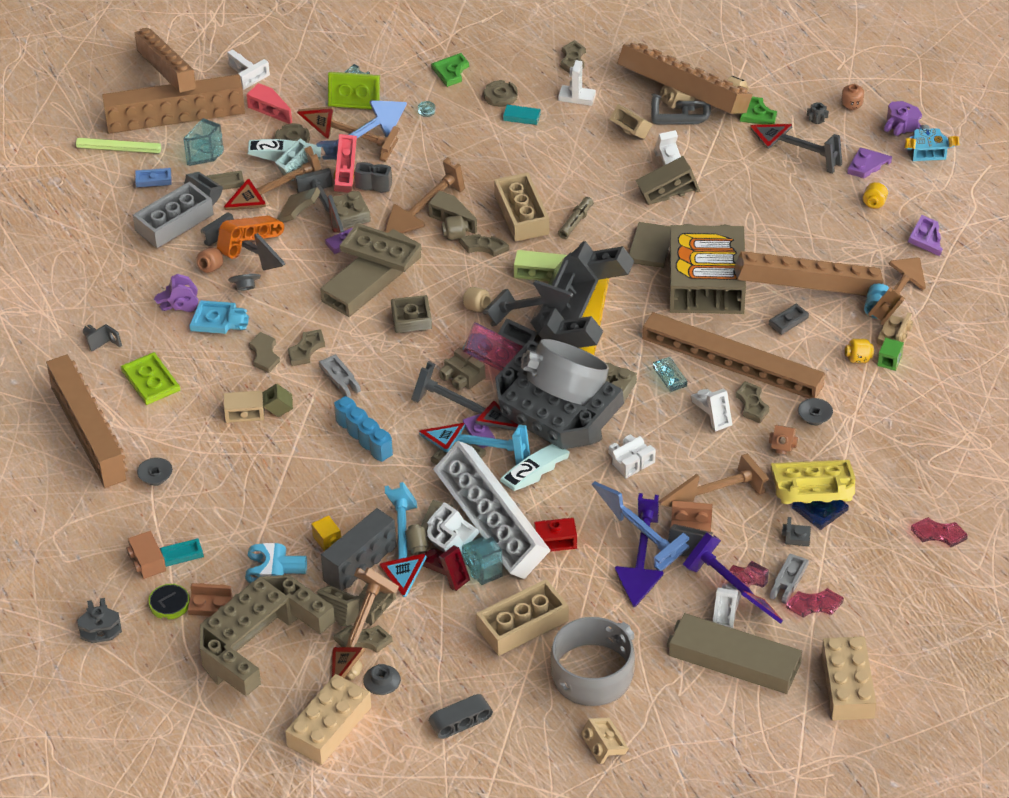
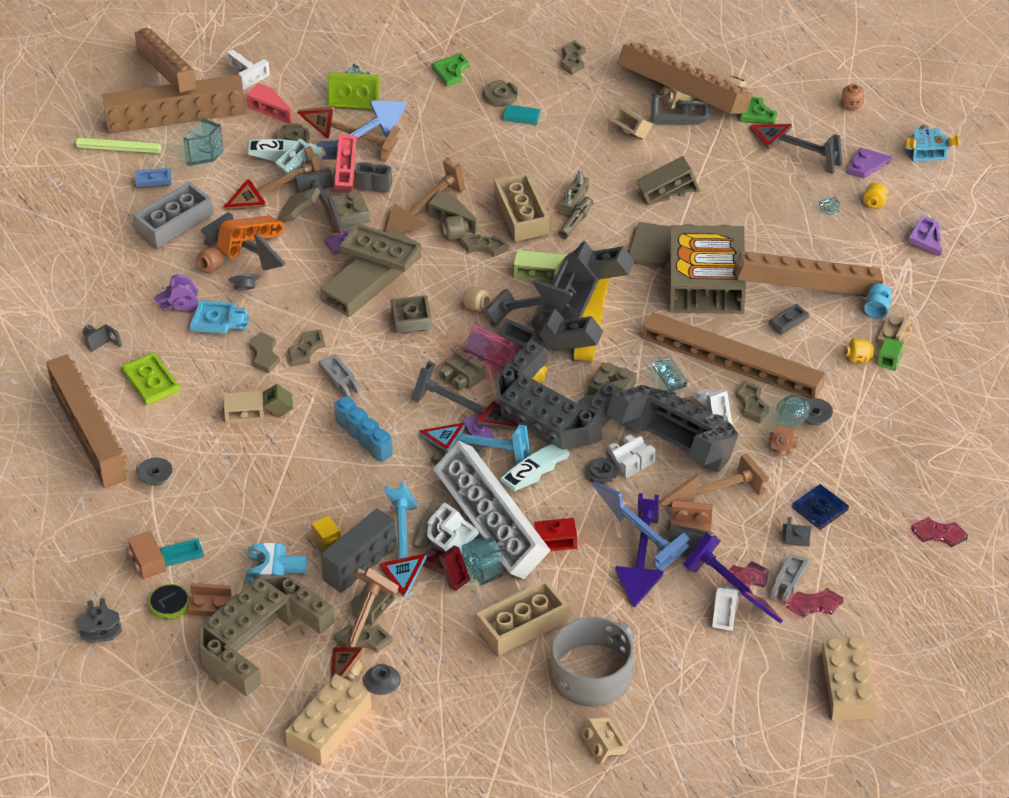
dark grey brick [184,172,223,205] -> none
dark tan tile [207,171,244,190] -> none
dark tan brick [317,586,359,626] -> none
dark tan brick [405,524,428,555] -> none
clear light blue tile [418,101,435,117] -> none
dark grey beam [428,694,493,739] -> none
light grey cylinder [521,339,609,405] -> none
white bracket [558,60,596,106] -> none
white bracket [654,130,681,165] -> none
dark tan brick [667,613,802,694] -> none
light yellow plate [771,460,855,504] -> none
dark grey gear [807,102,829,124] -> none
medium nougat piece [868,257,926,326] -> none
medium lavender hinge [884,101,922,136] -> none
none -> dark tan piece [559,170,590,217]
none -> dark grey gear [586,458,618,485]
none -> dark grey wedge [606,385,739,473]
none -> clear light blue hair [776,395,810,428]
none -> clear light blue tile [819,196,840,215]

